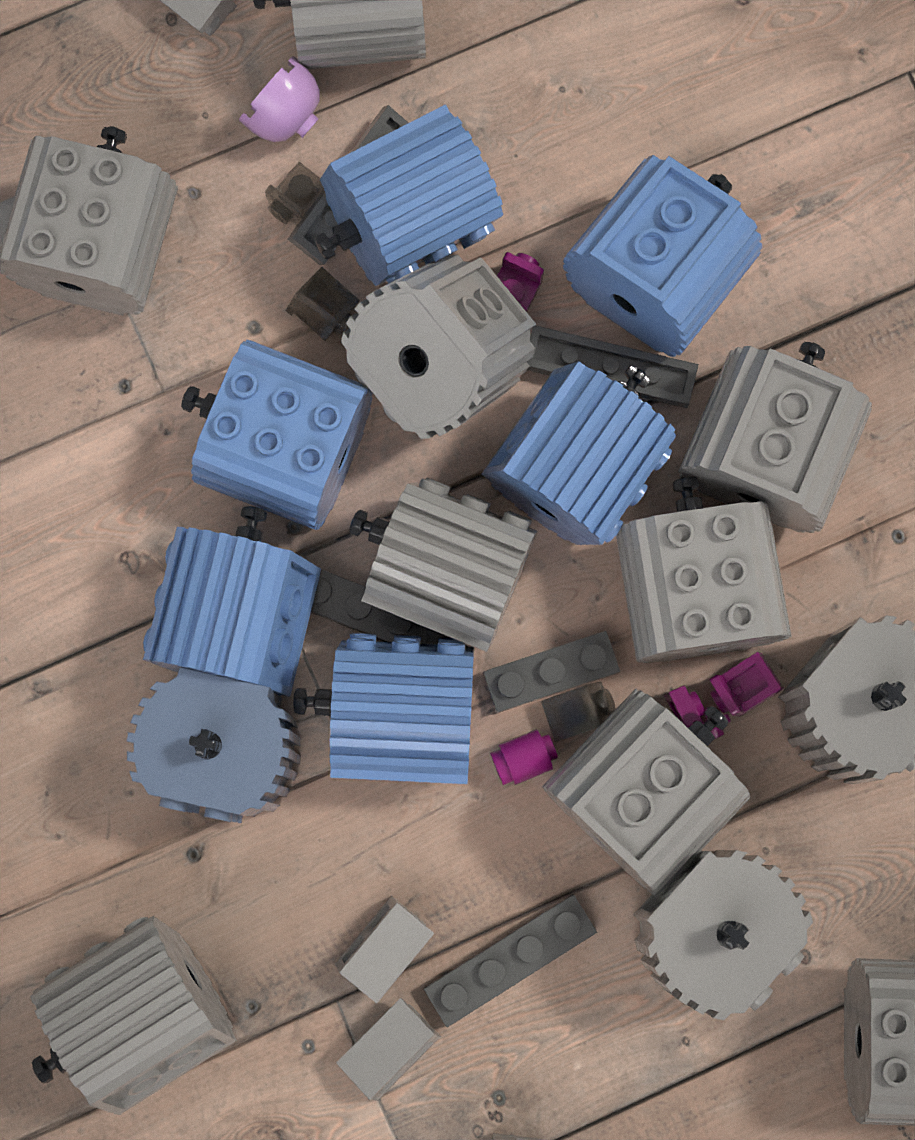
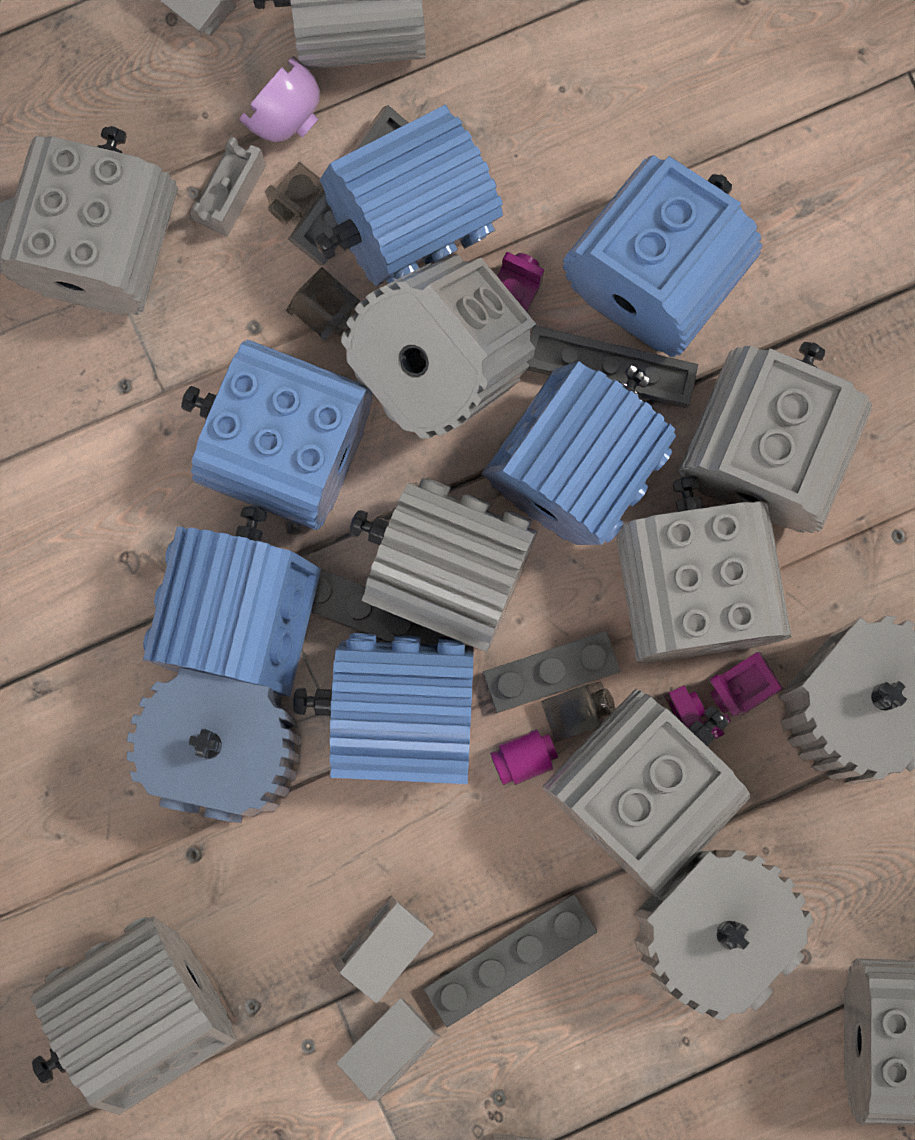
none -> light grey hinge [190,137,266,237]

